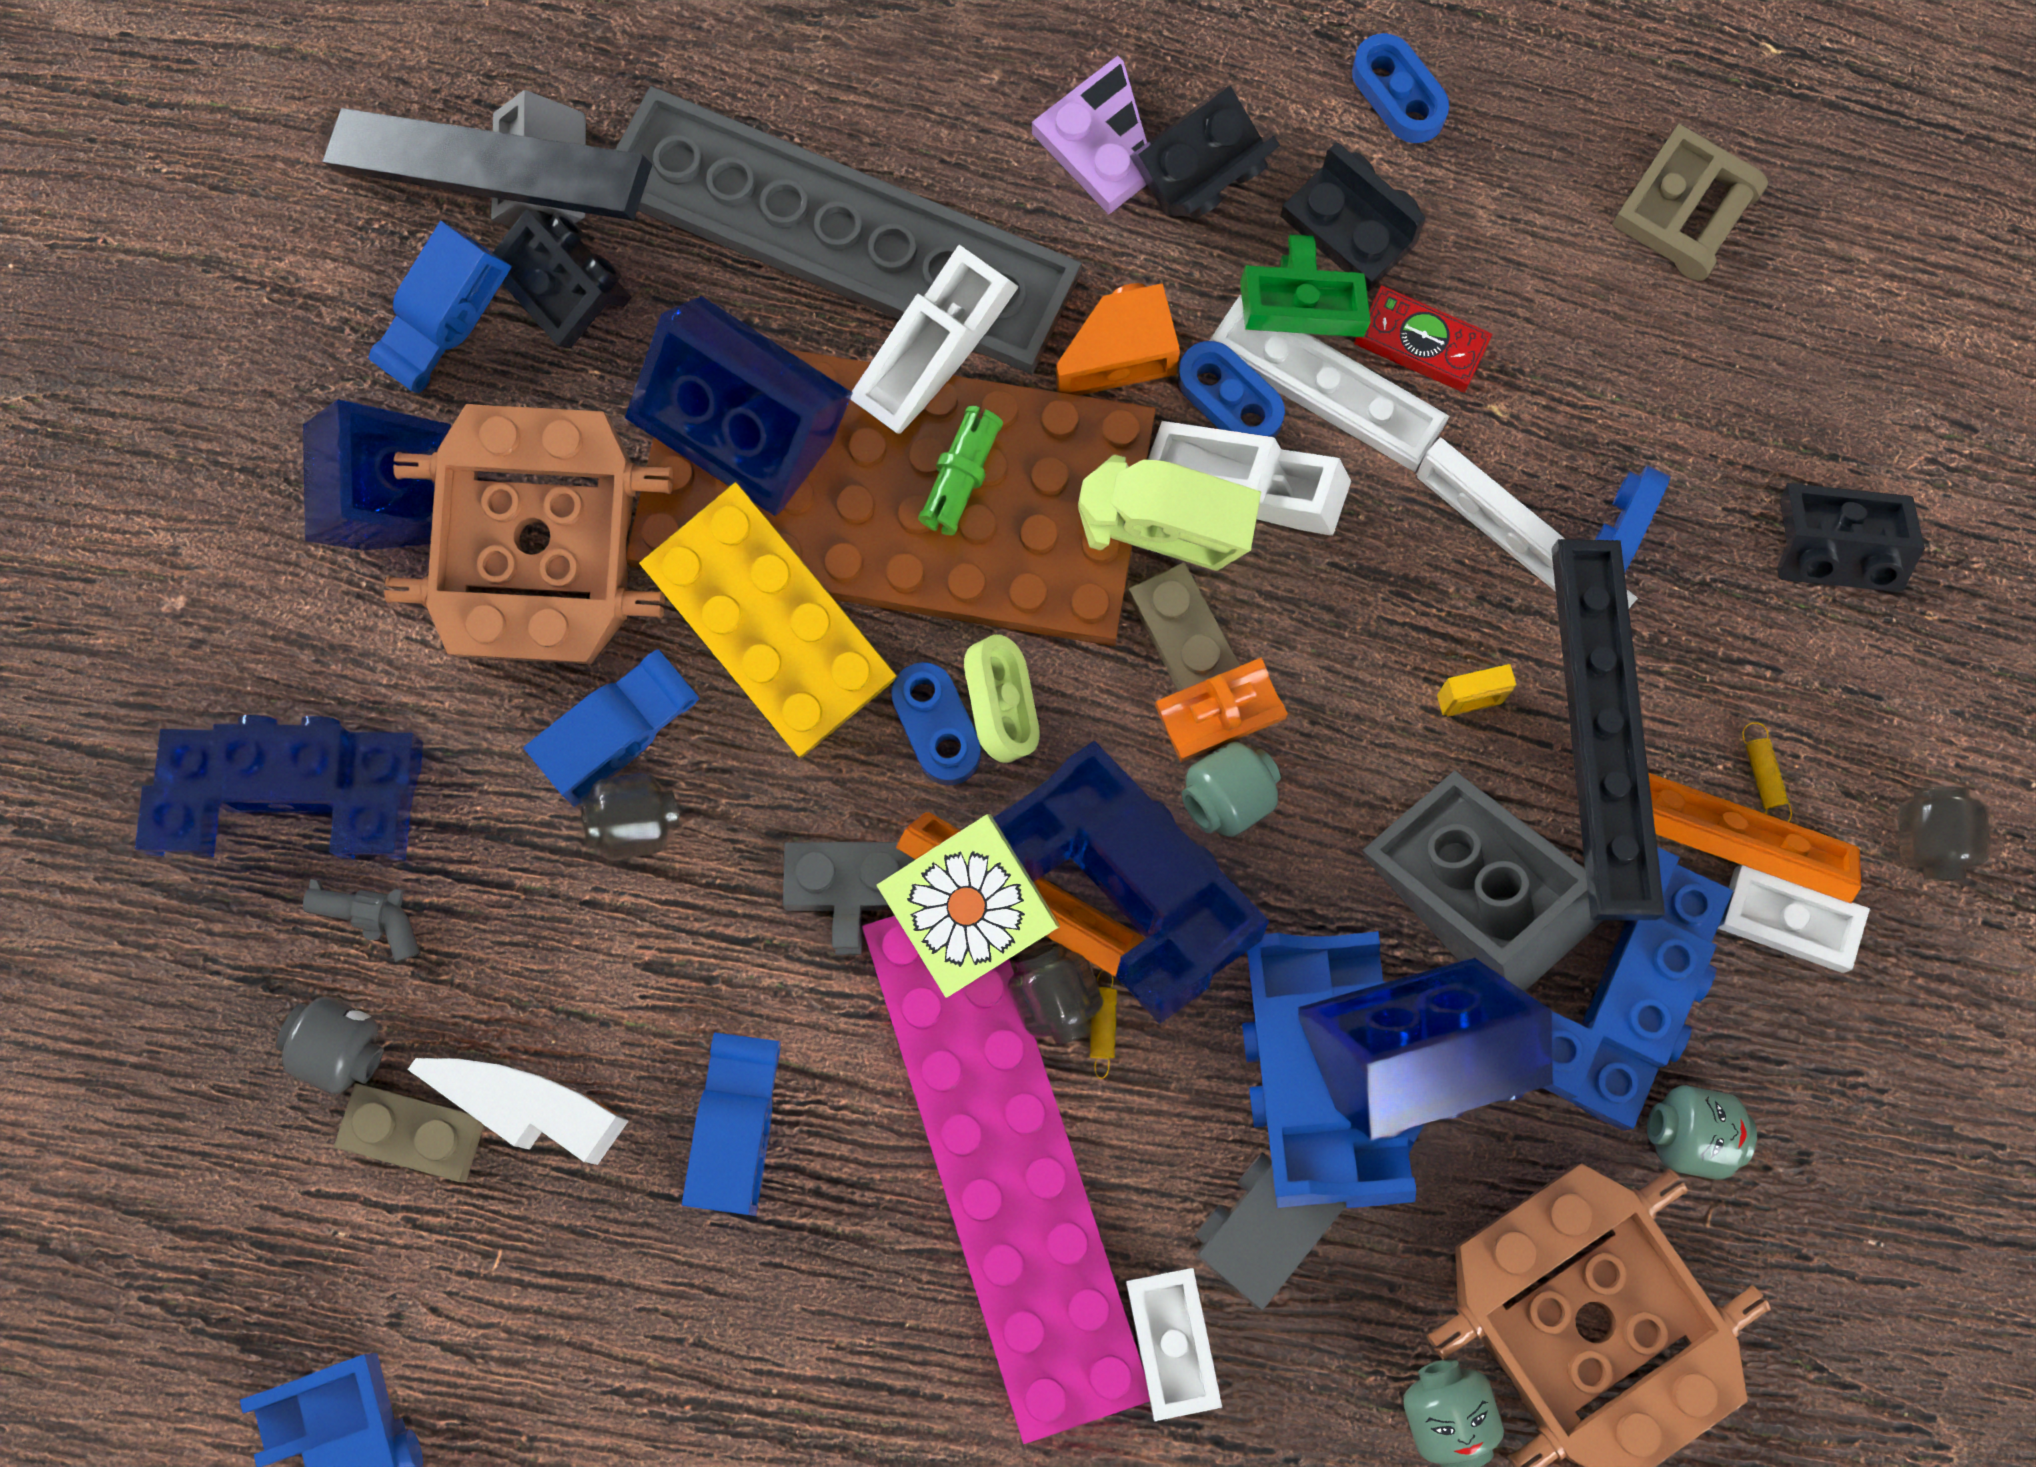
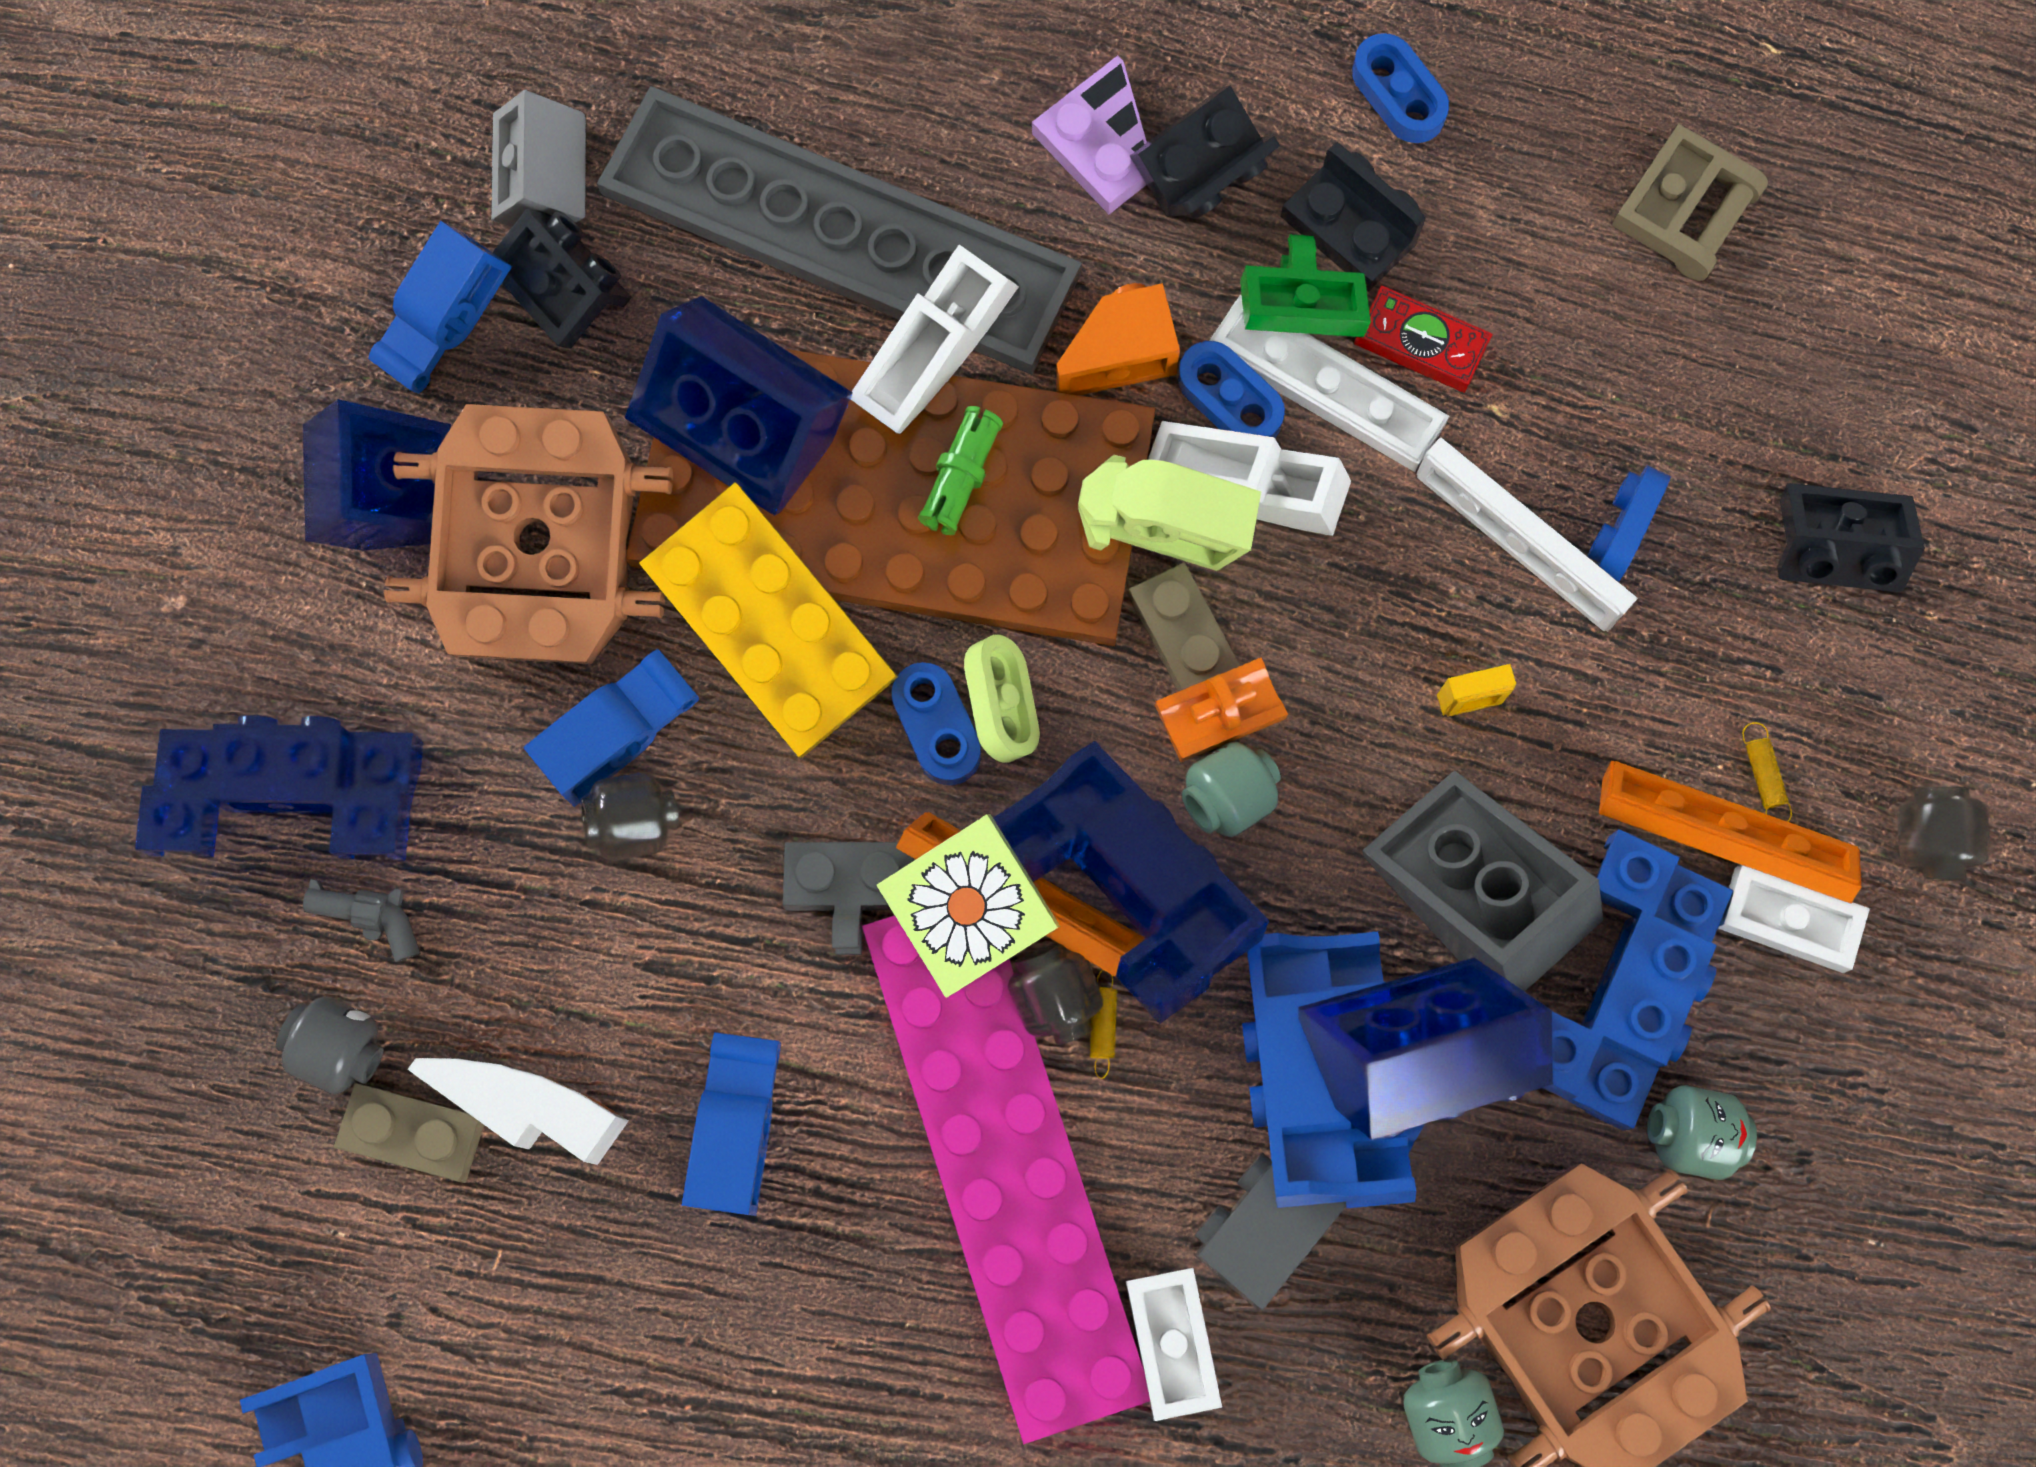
tile [322,108,653,221] -> none
black tile [1551,539,1665,920] -> none

